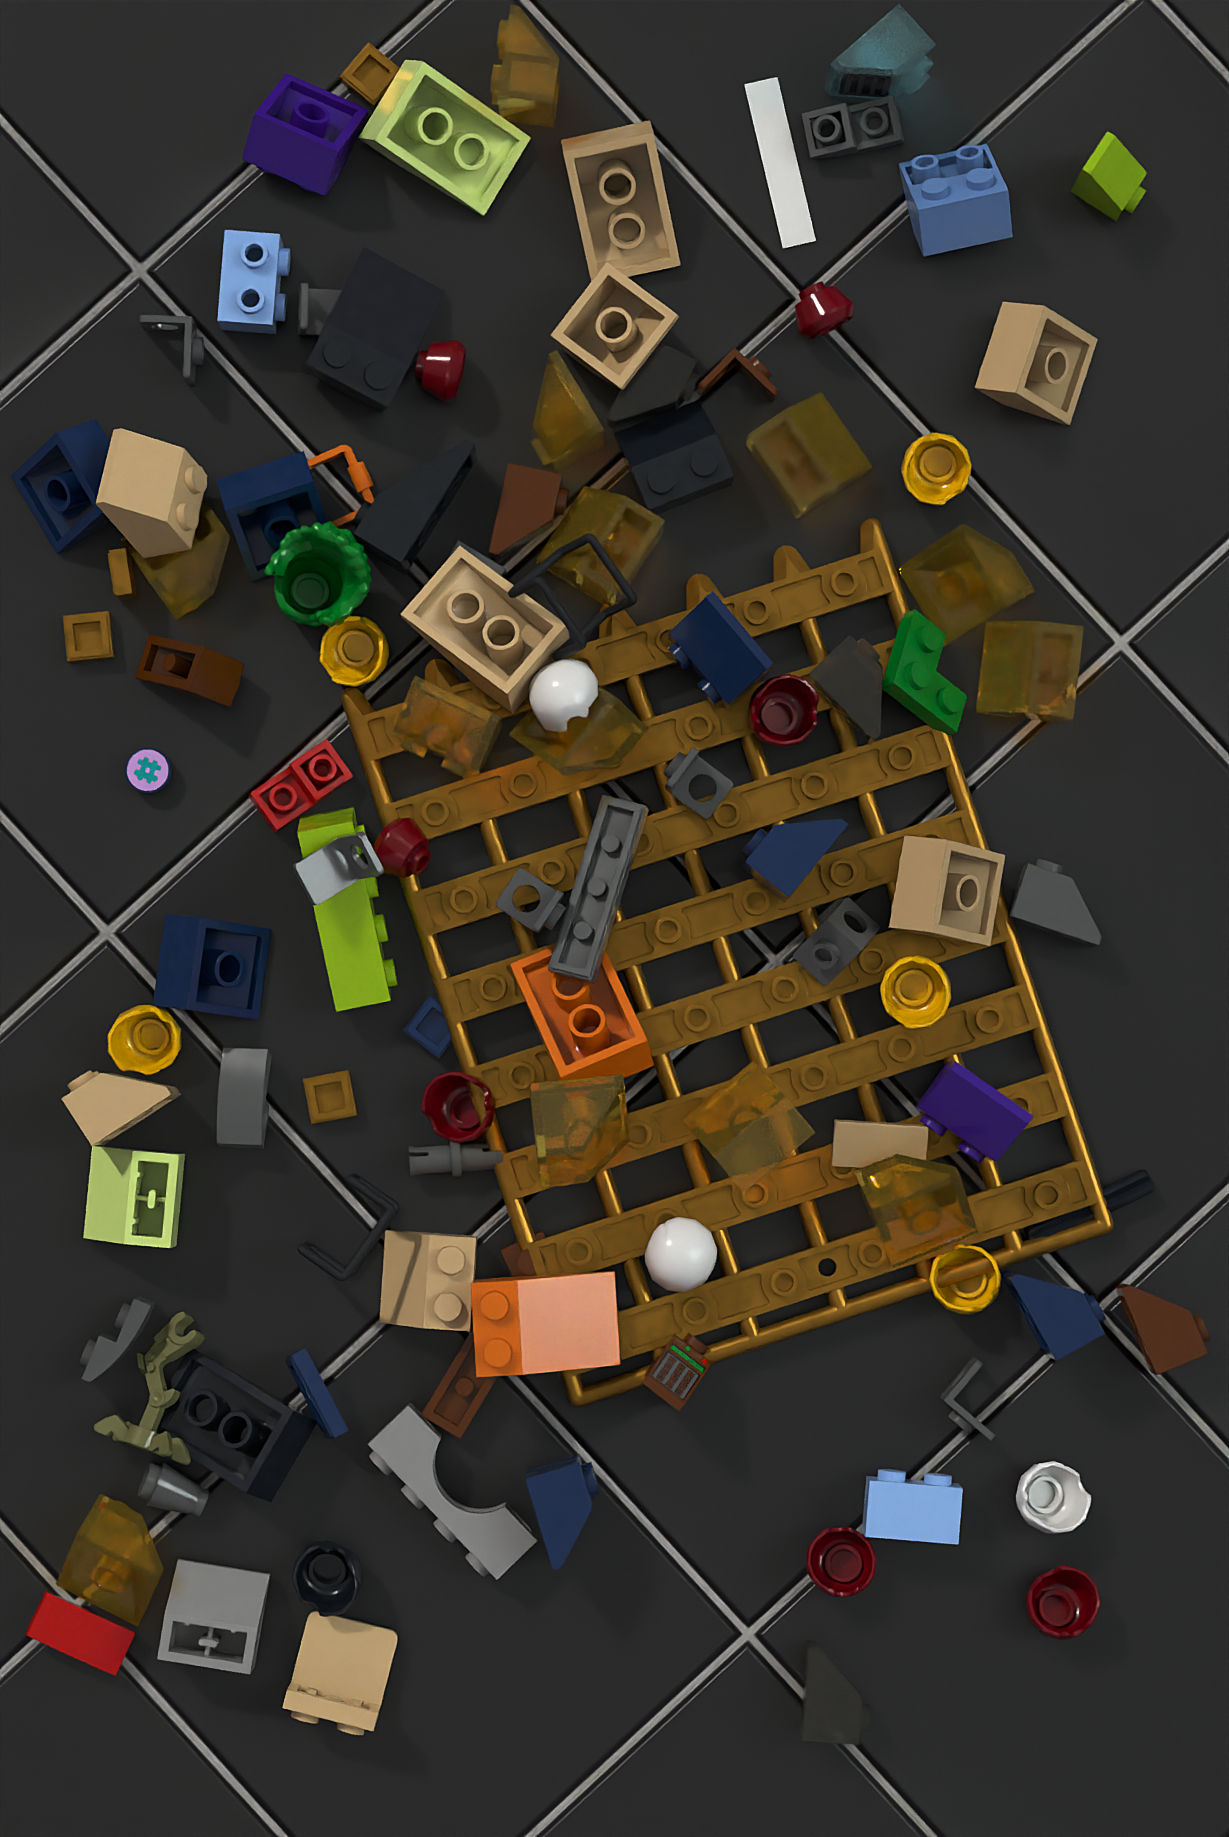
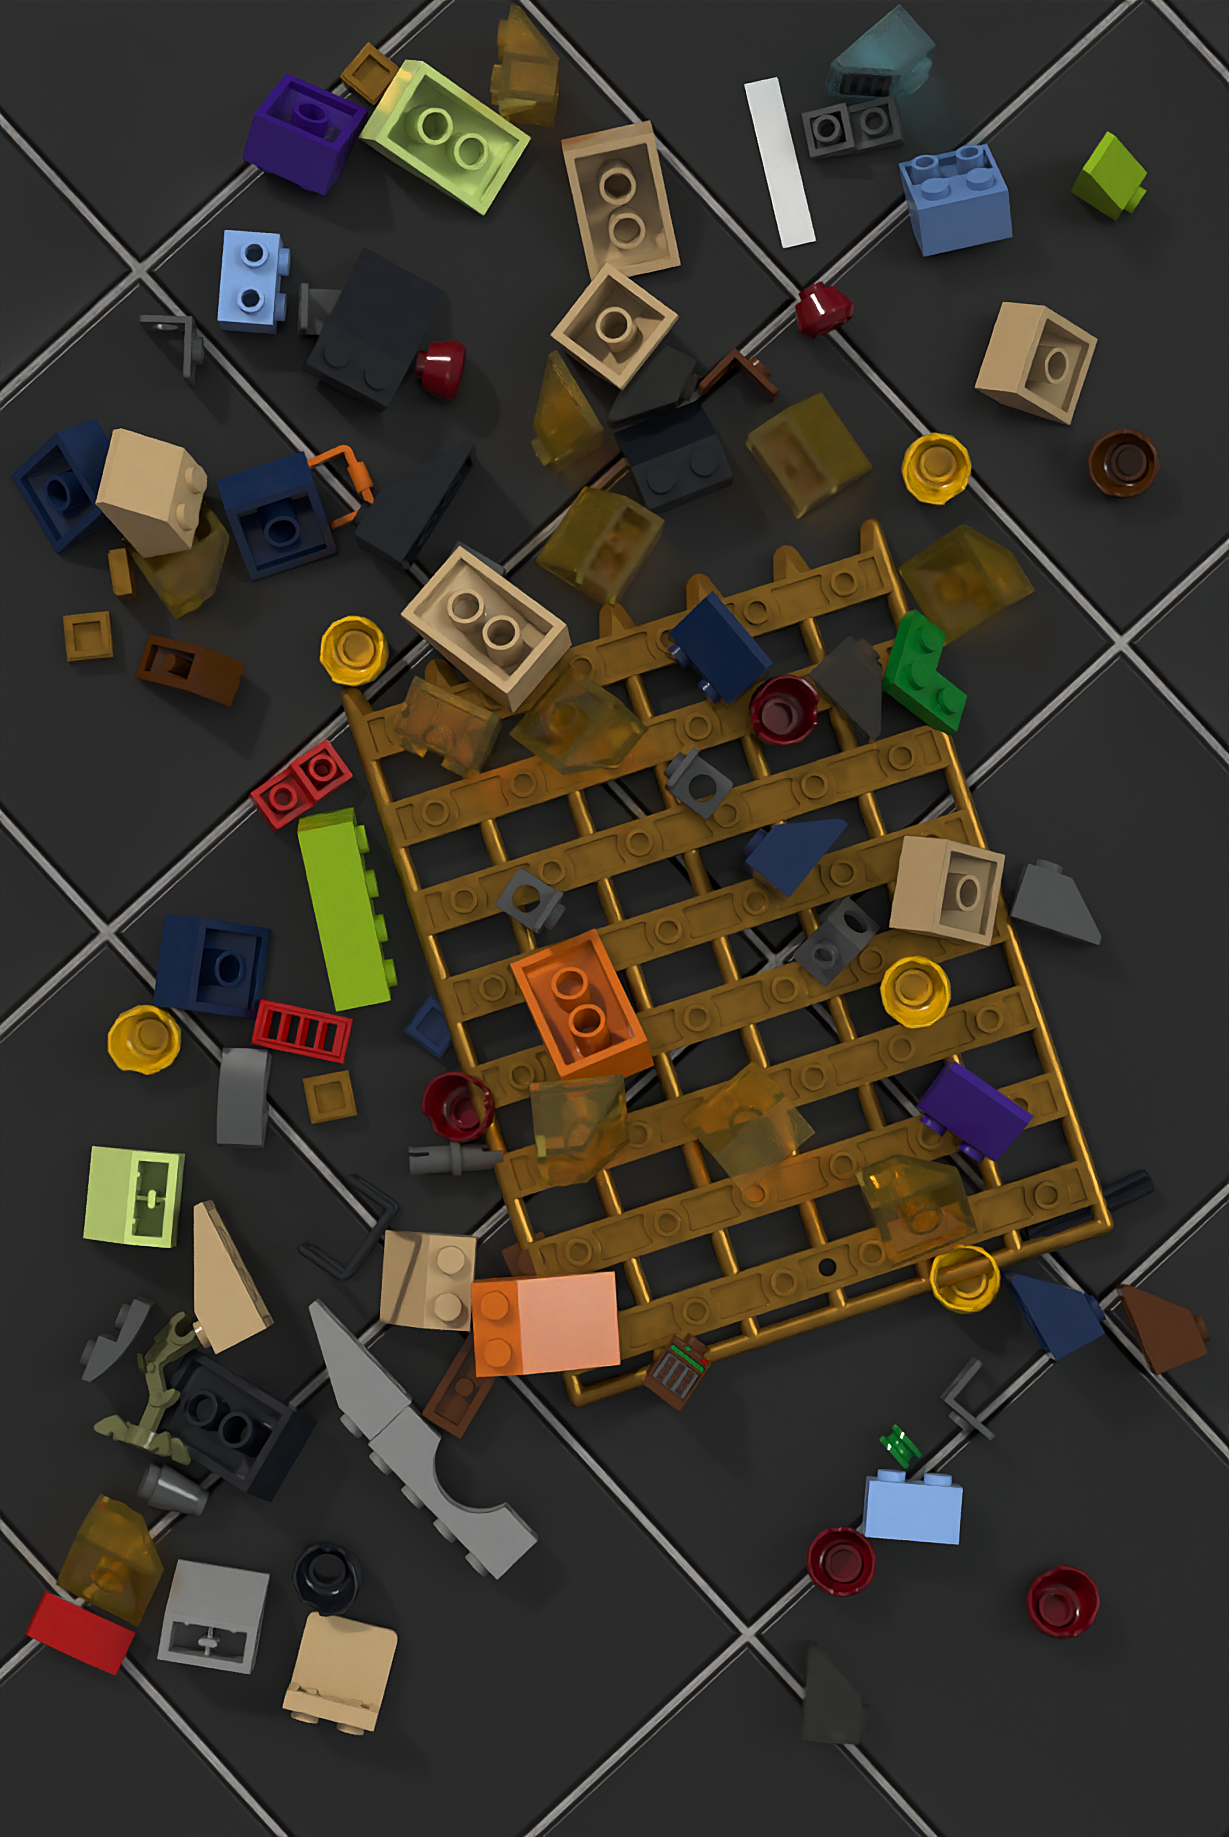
tan slope [61,1070,181,1146] -> none
tile [125,747,172,794] -> none
green hair [264,521,372,627] -> none
dark blue tile [284,1348,349,1439] -> none
bracket [293,831,385,905] -> none
dark red cone [373,817,431,878] -> none
reddish brown slope [489,463,569,561] -> none
black piece [508,534,637,661] -> none
dark blue slope [525,1453,599,1570] -> none
white hair [529,658,598,732] -> none
dark grey tile [548,795,649,984] -> none
white hair [645,1217,717,1293] -> none
tan slope [832,1119,929,1172] -> none
clear yellow slope [975,621,1084,724] -> none
white hair [1016,1461,1091,1533] -> none
none -> tan slope [193,1200,274,1354]
none -> red slope [251,999,353,1064]
none -> light grey slope [309,1298,414,1441]
none -> green bush [879,1423,923,1470]
none -> reddish brown hair [1088,428,1160,498]

